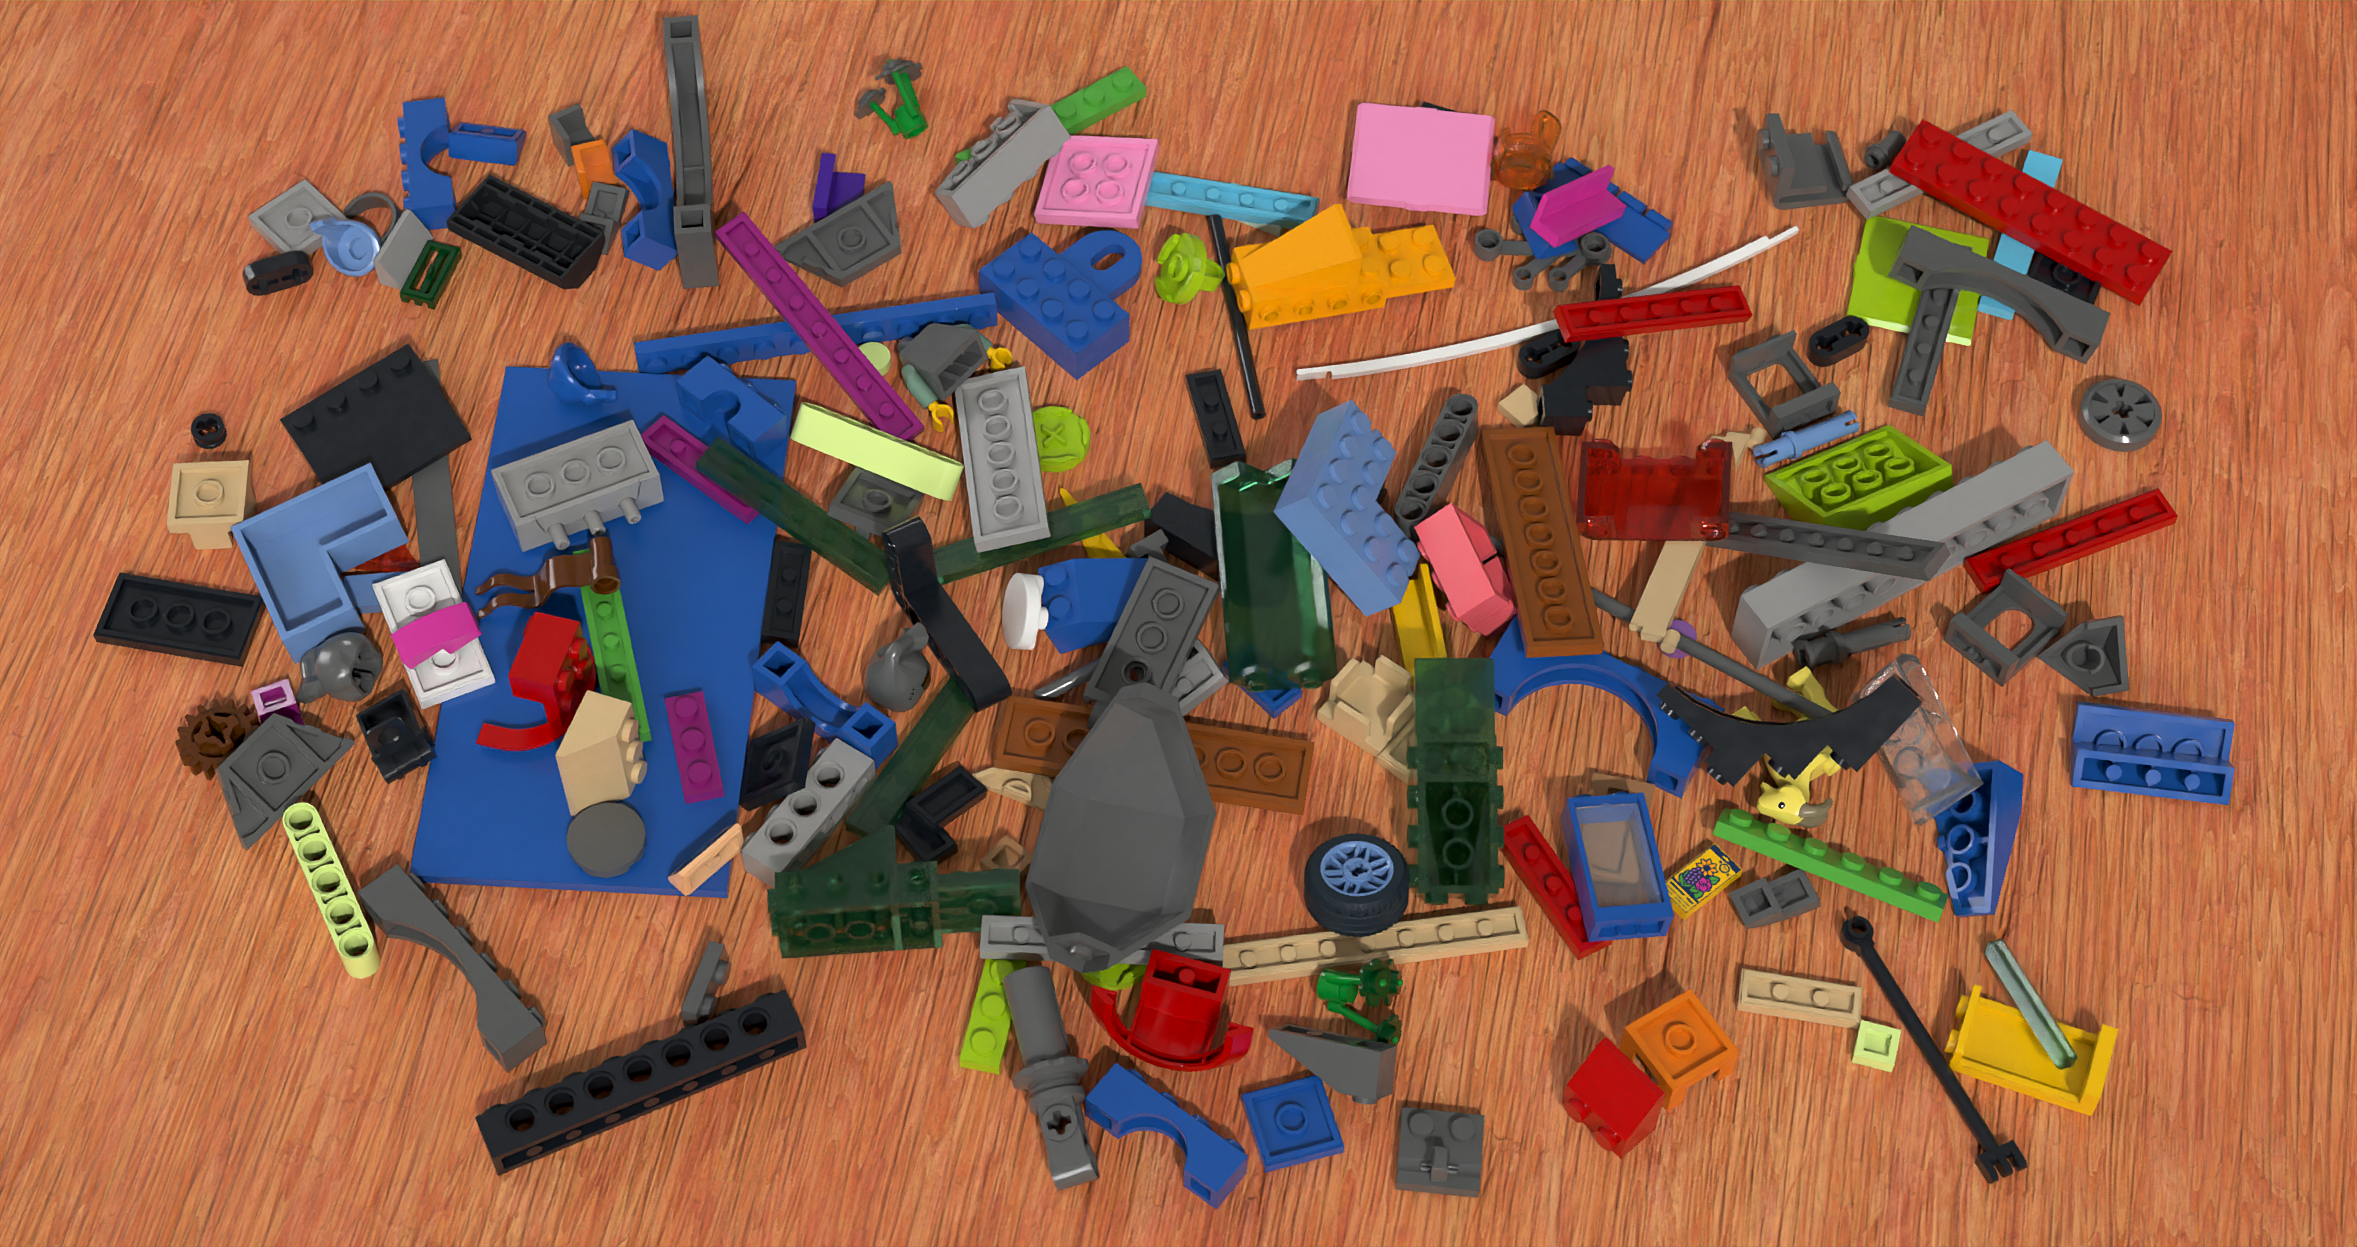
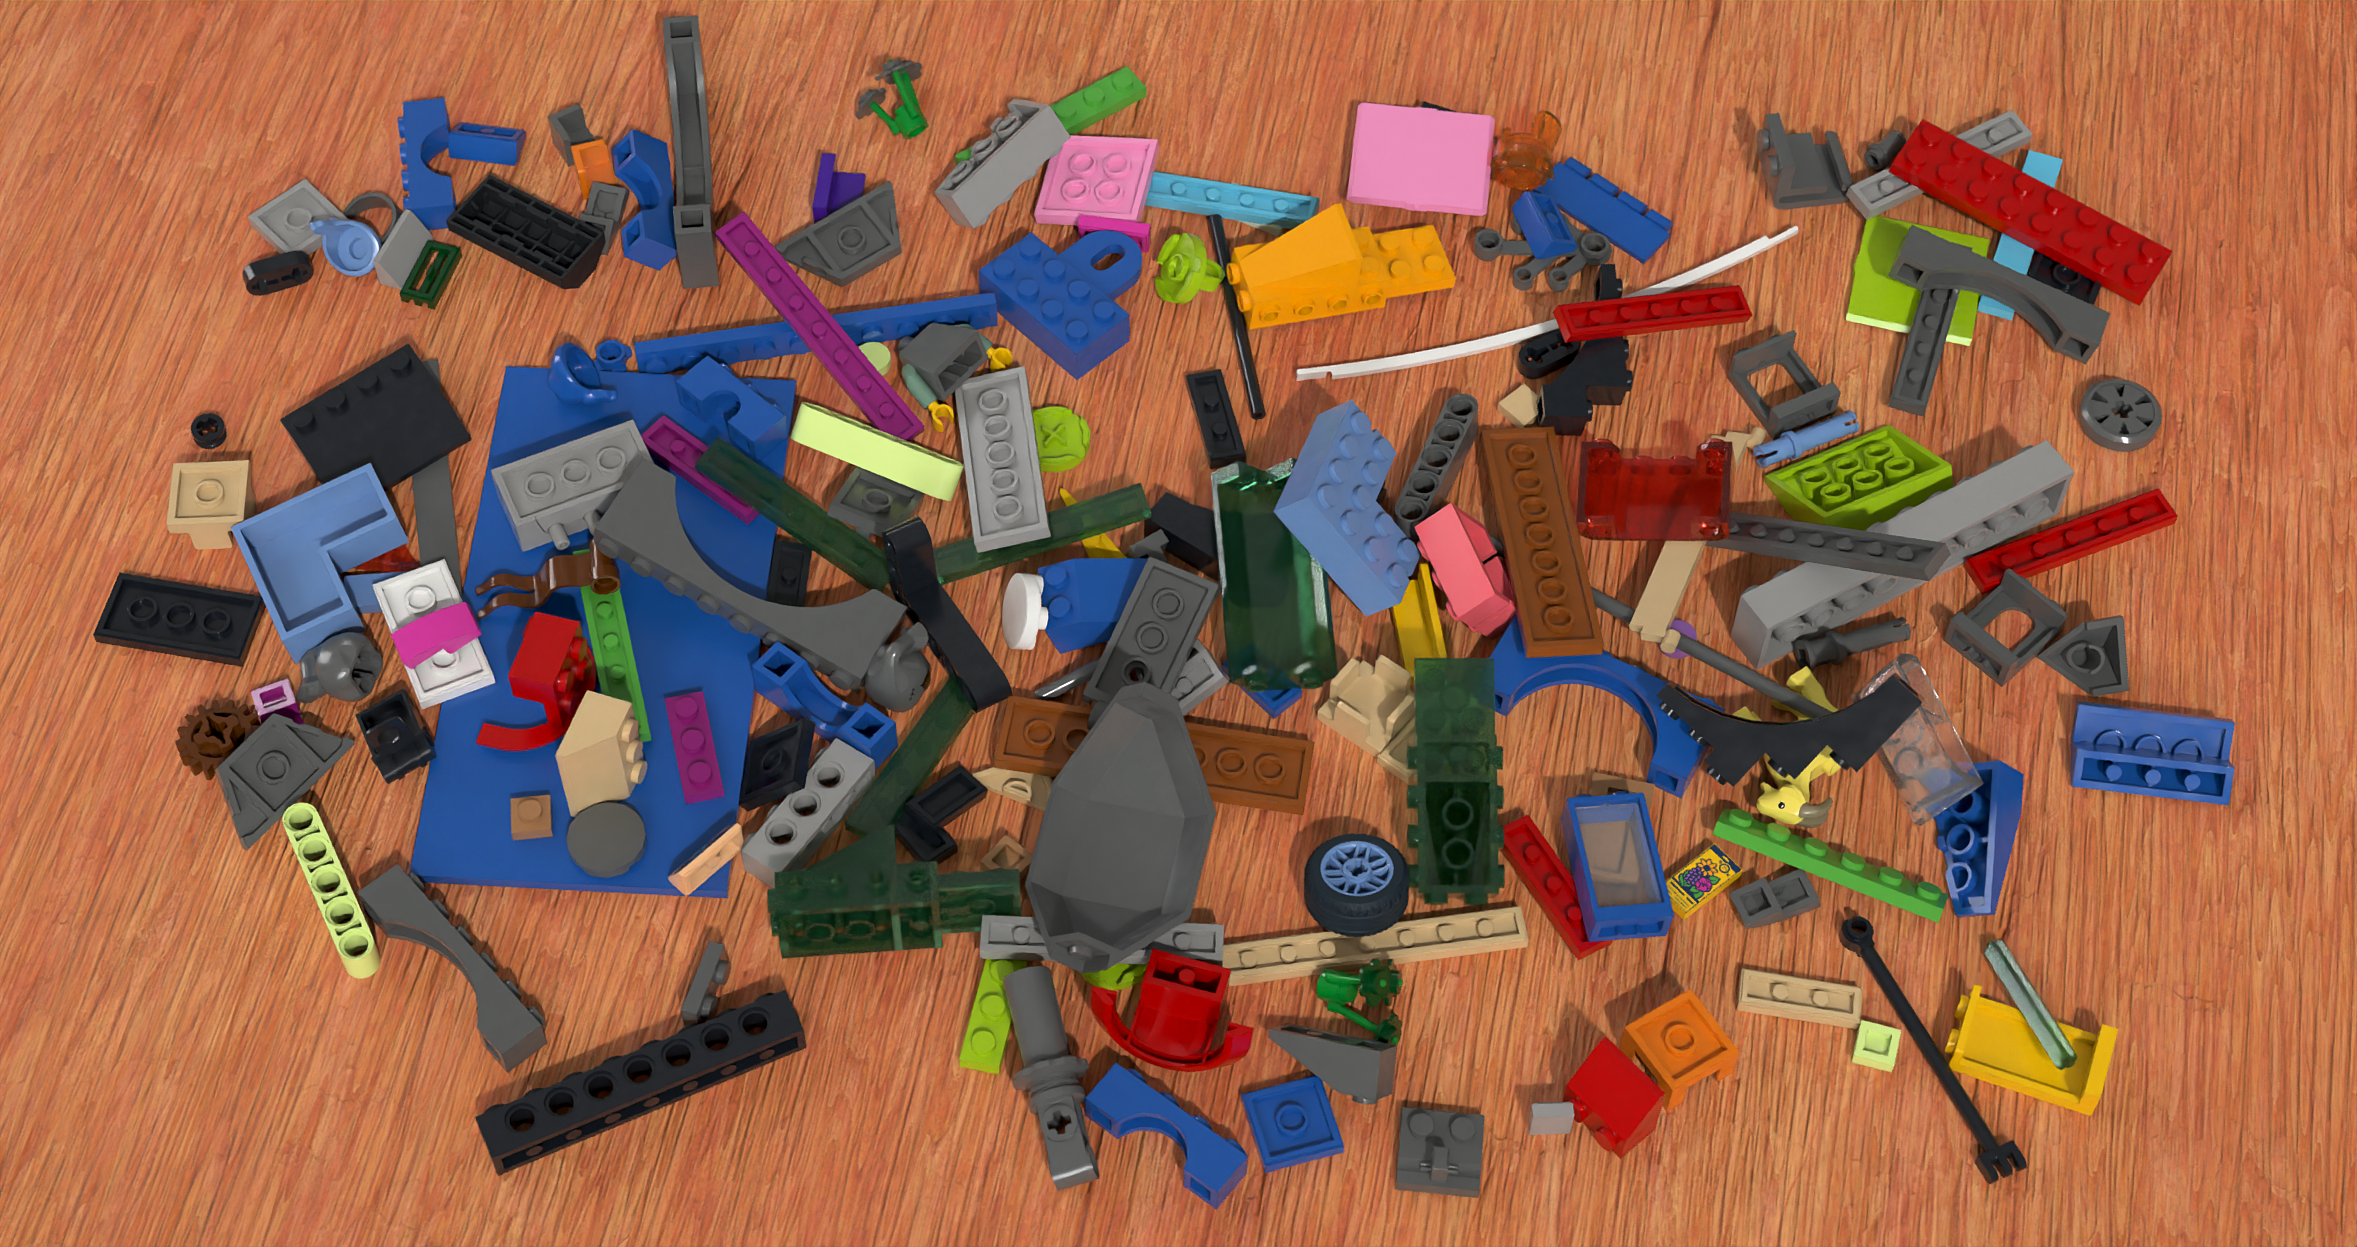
dark pink panel [1530,165,1626,248] -> none
black beam [1806,316,1870,367] -> none
none -> medium nougat plate [510,795,553,841]
none -> blue plate [593,340,632,372]
none -> dark grey arch [594,458,907,694]
none -> dark pink tile [1078,214,1151,253]
none -> light grey tile [1528,1102,1574,1135]

